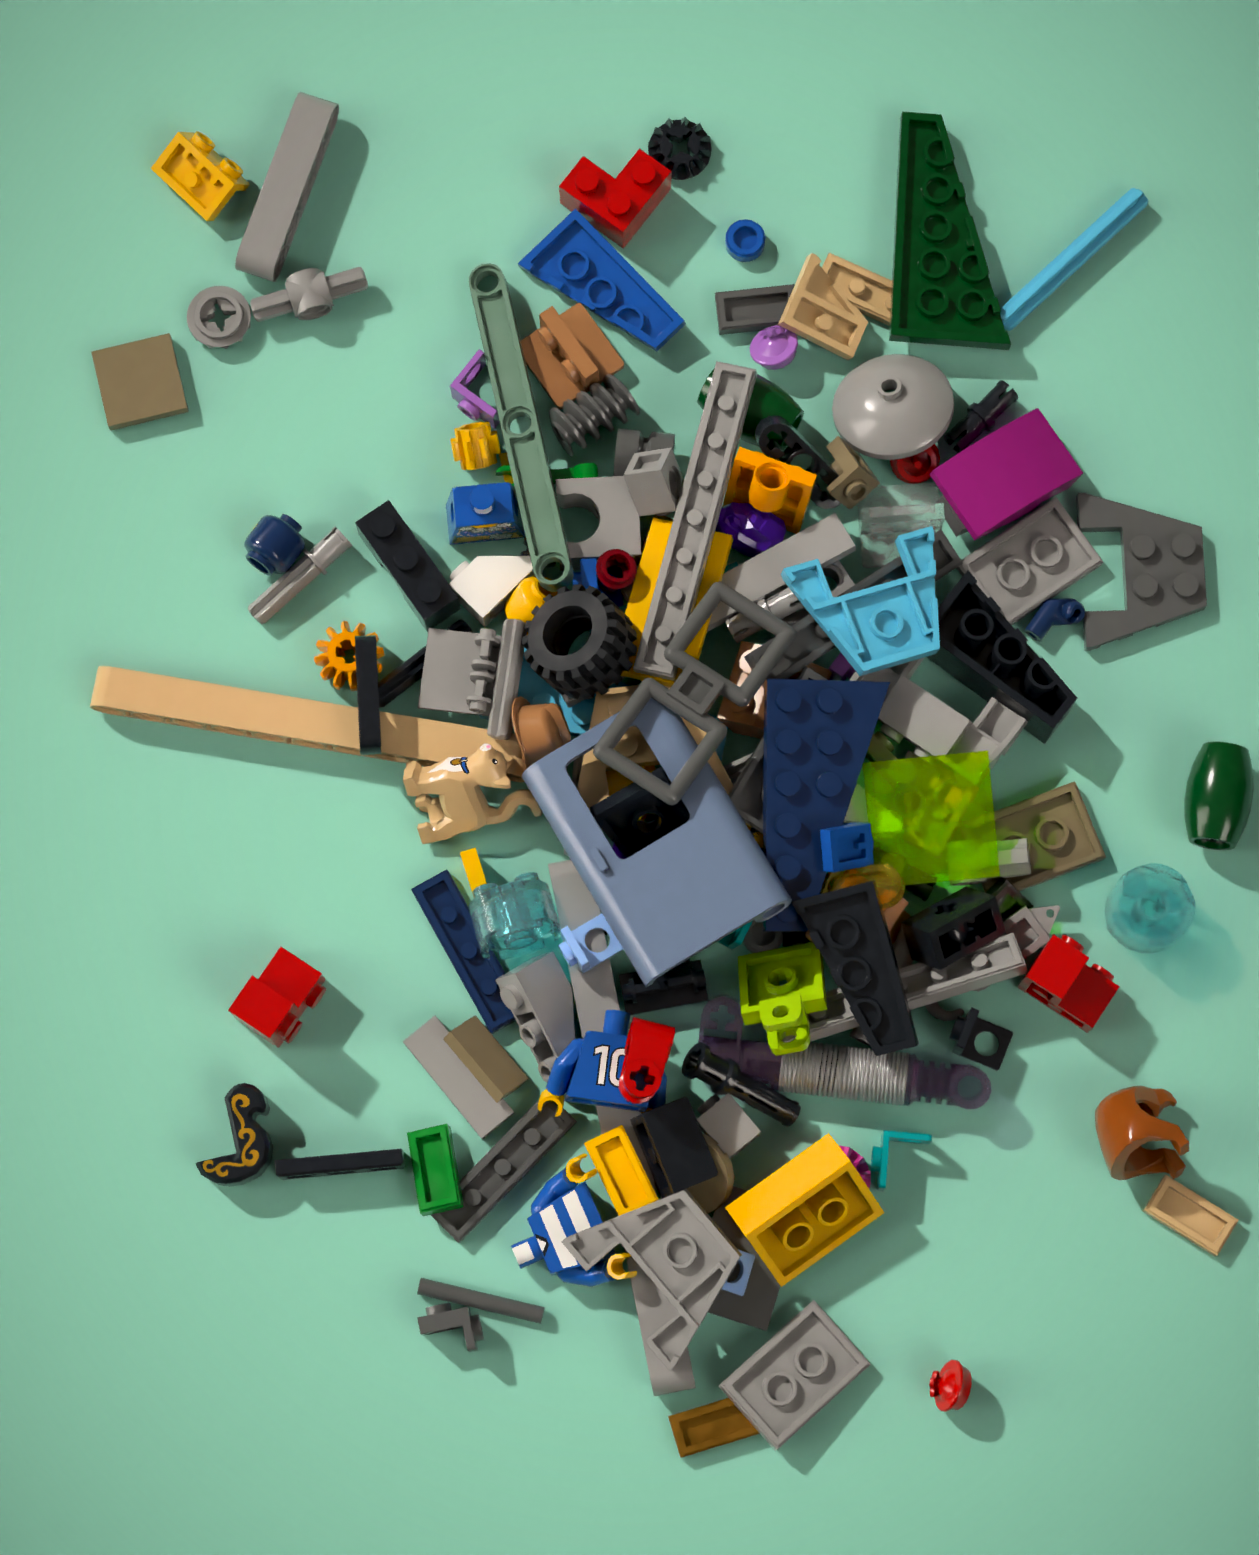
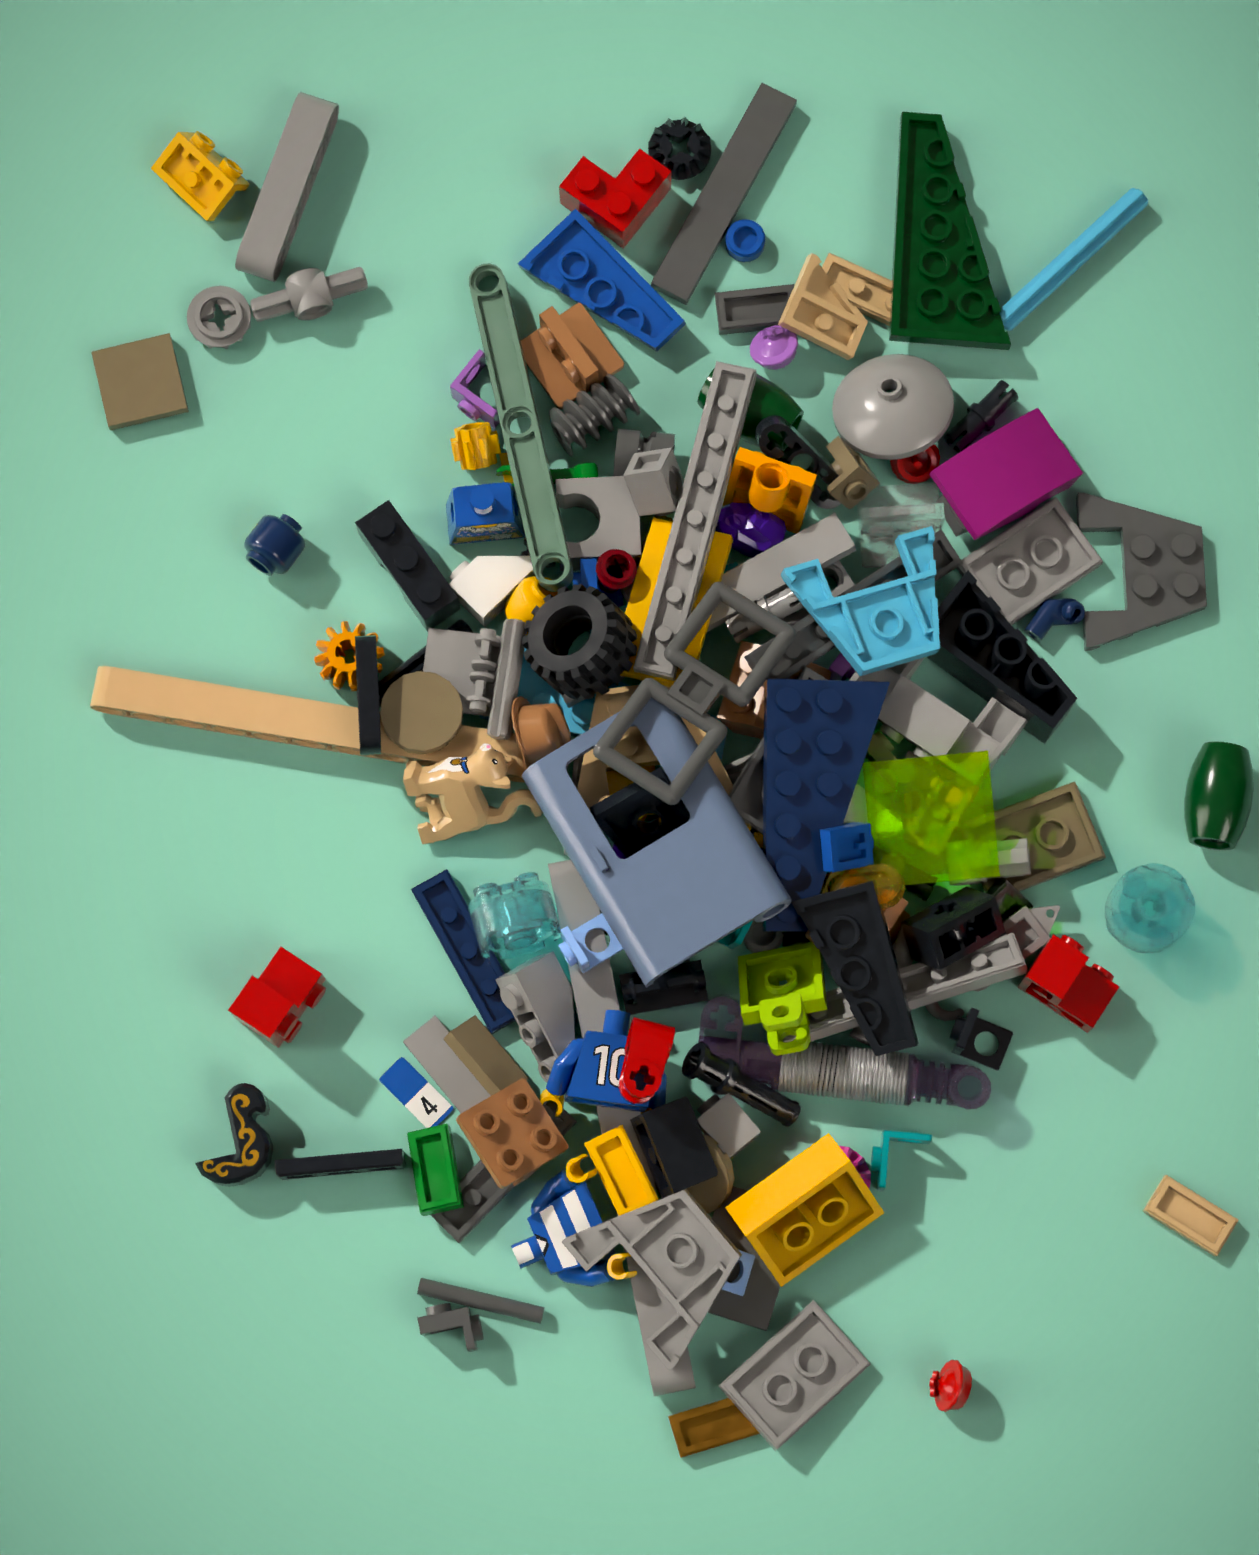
light grey axle [248,527,353,624] -> none
yellow tile [460,847,489,898] -> none
dark orange piece [1095,1086,1189,1180] -> none
none -> sticker [379,1057,453,1128]
none -> dark tan tile [380,671,463,754]
none -> medium nougat bracket [456,1078,569,1189]
none -> dark grey tile [651,83,797,305]

